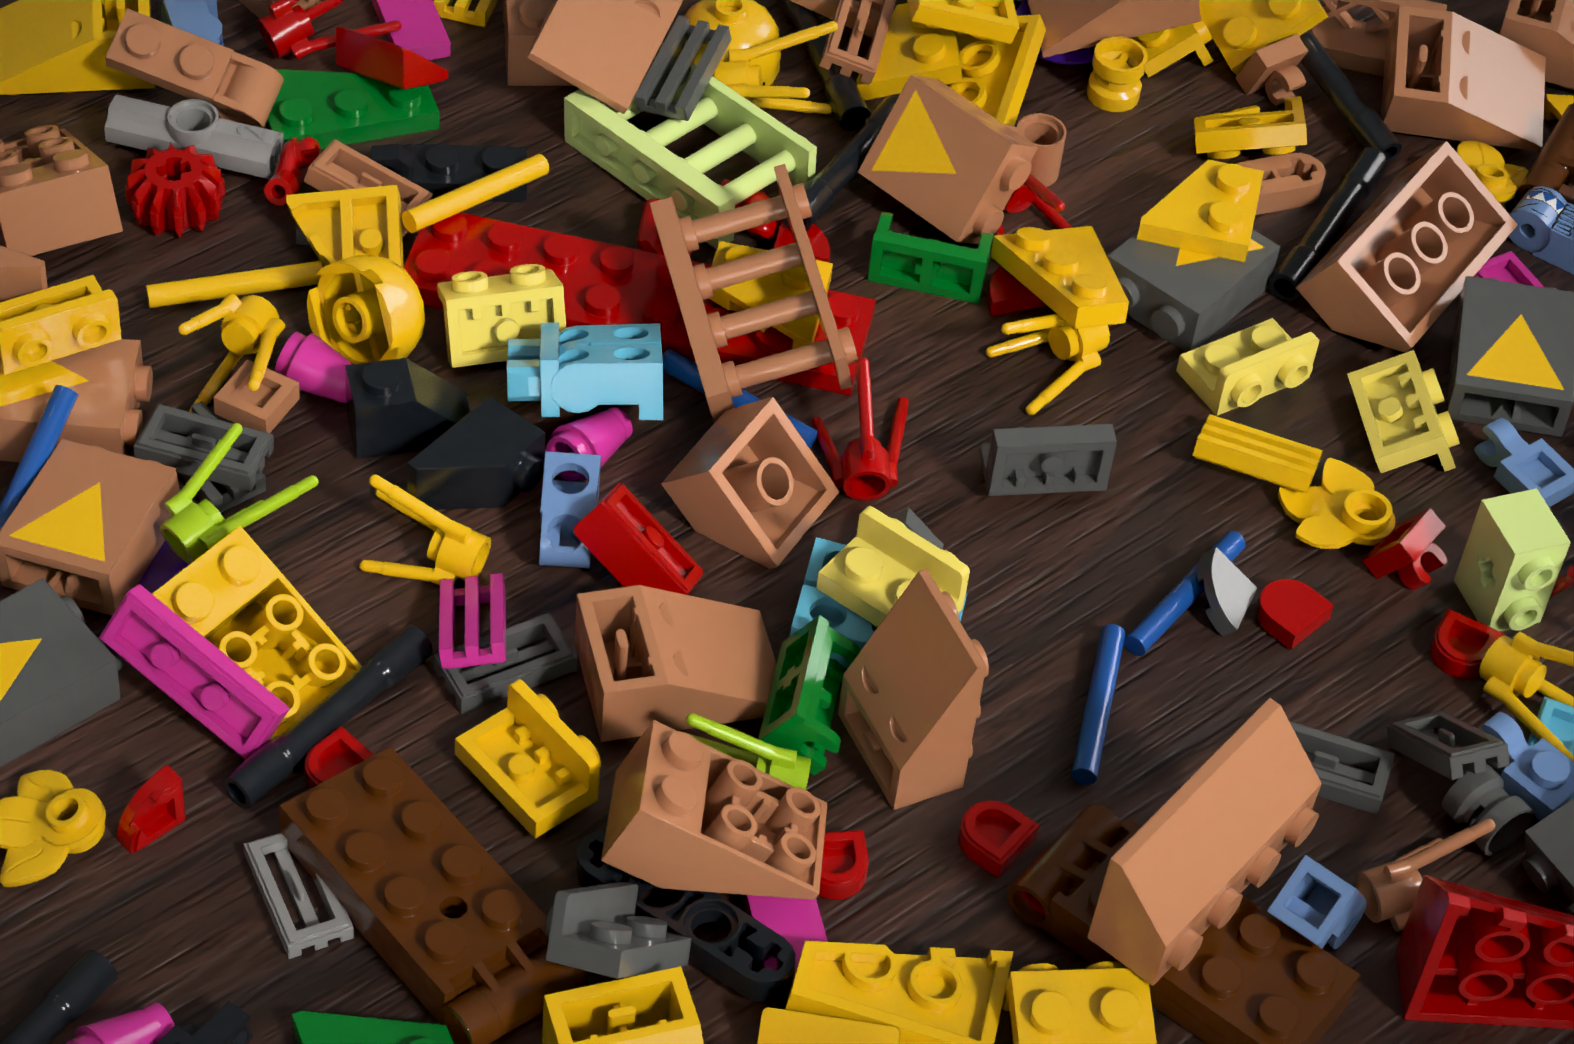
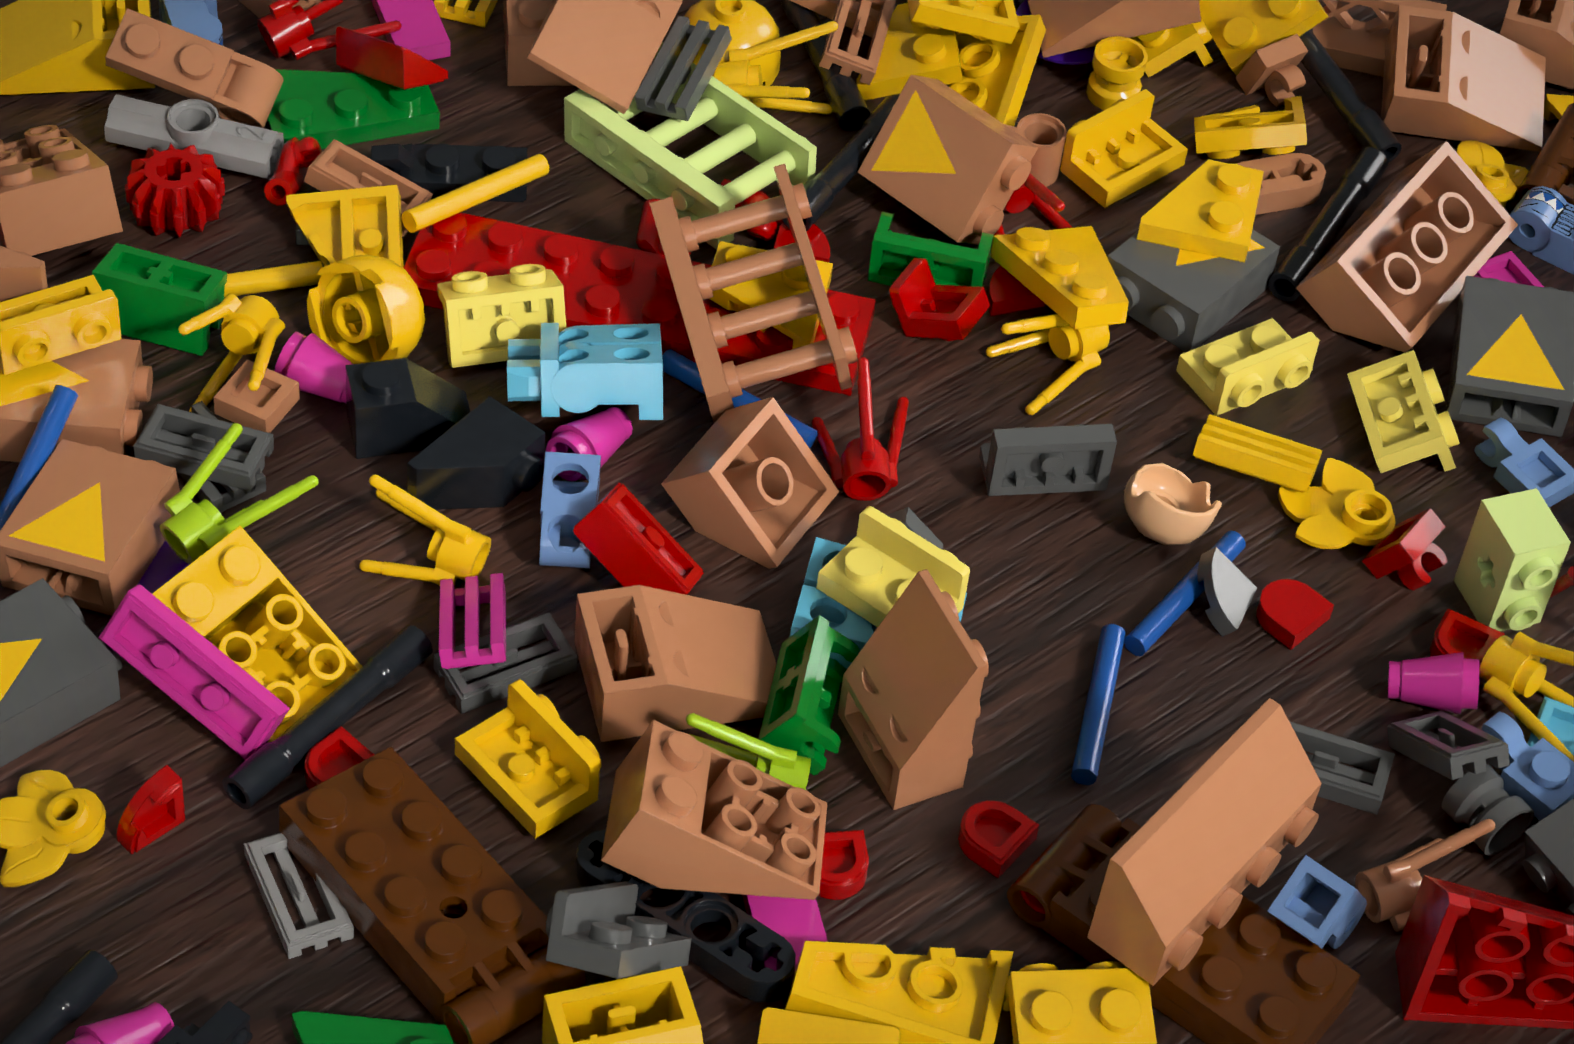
none -> green hinge [92,243,227,356]
none -> red bracket [889,258,990,341]
none -> yellow bracket [1060,89,1188,208]
none -> light nougat hair [1124,463,1222,545]
none -> dark pink cone [1387,652,1479,715]

